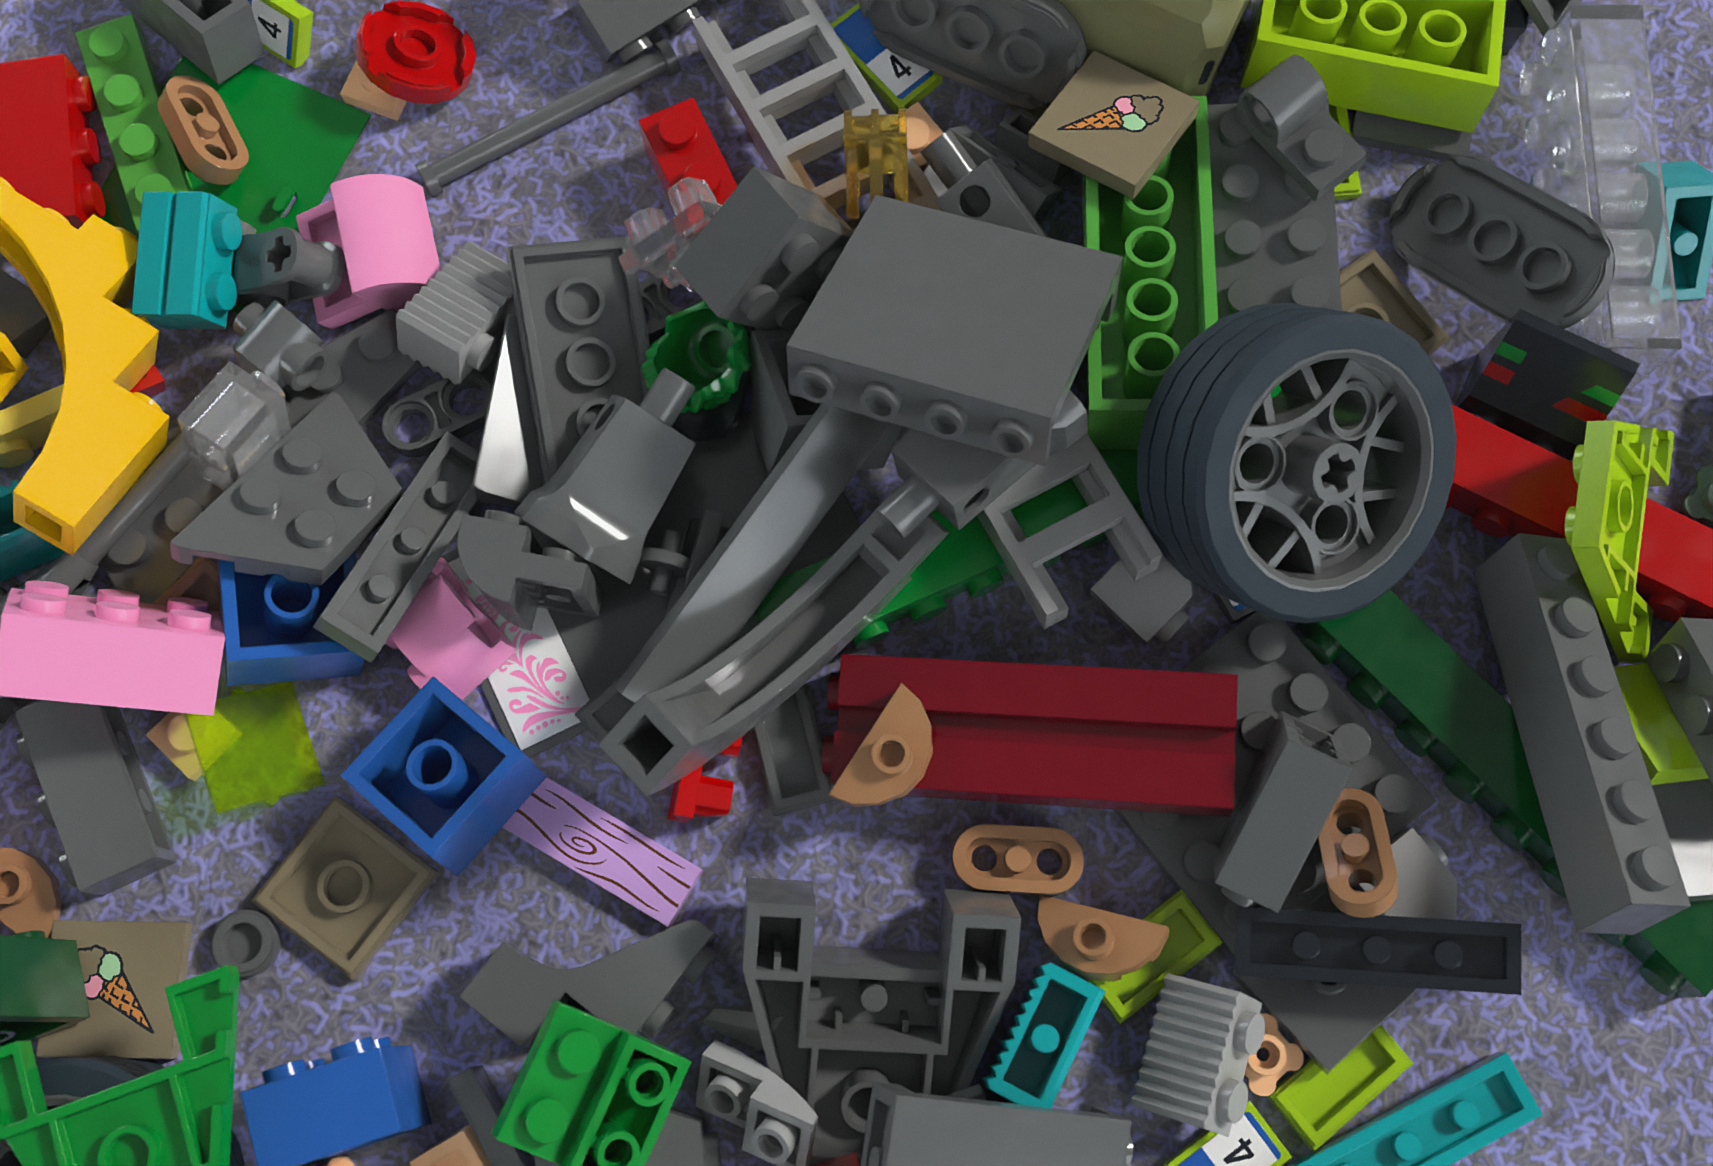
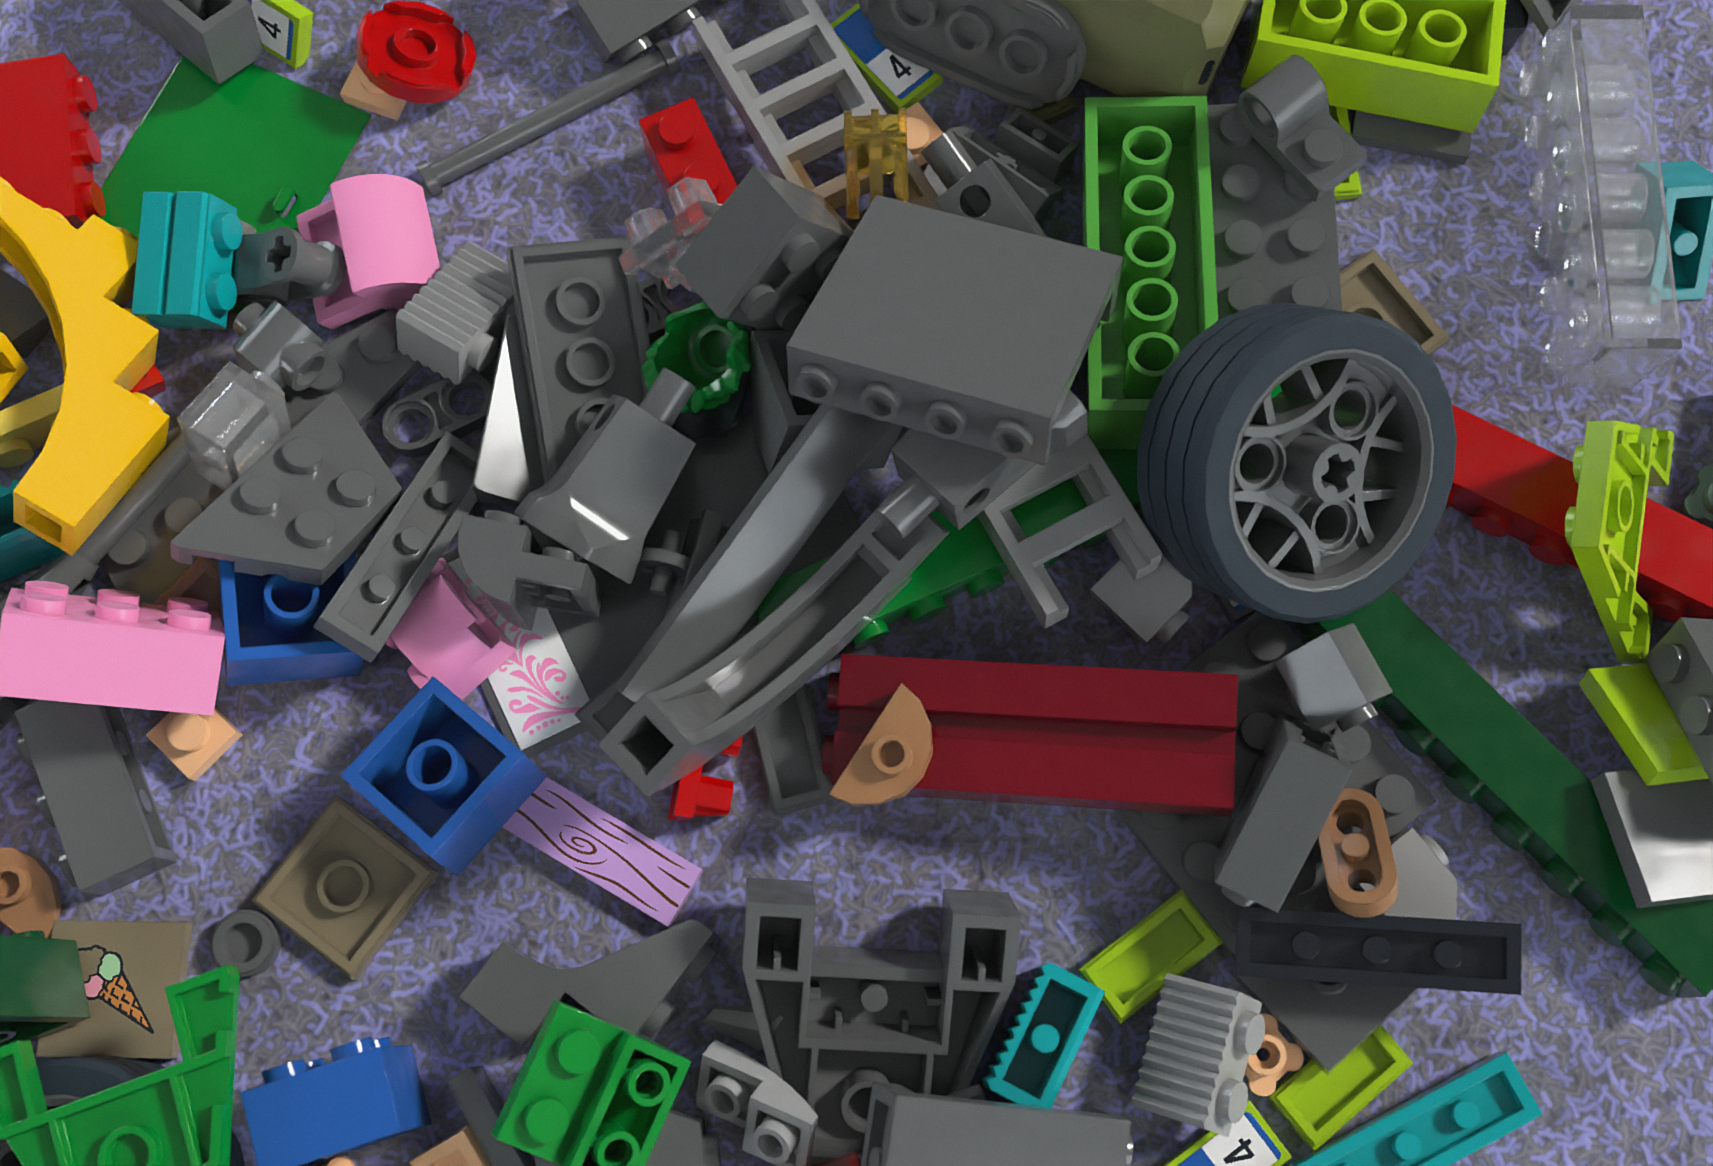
bright green plate [75,14,193,233] -> none
medium nougat plate [157,75,249,185] -> none
clear neon green piece [184,681,325,817] -> none
medium nougat plate [951,824,1084,896] -> none
dark tan tile [1028,51,1200,199] -> none
medium nougat plate [1038,894,1170,982] -> none
dark grey tile [1389,154,1615,329] -> none
black slope [1454,309,1640,461] -> none
dark grey brick [1473,533,1691,935] -> none
none -> dark grey brick [1275,623,1393,733]

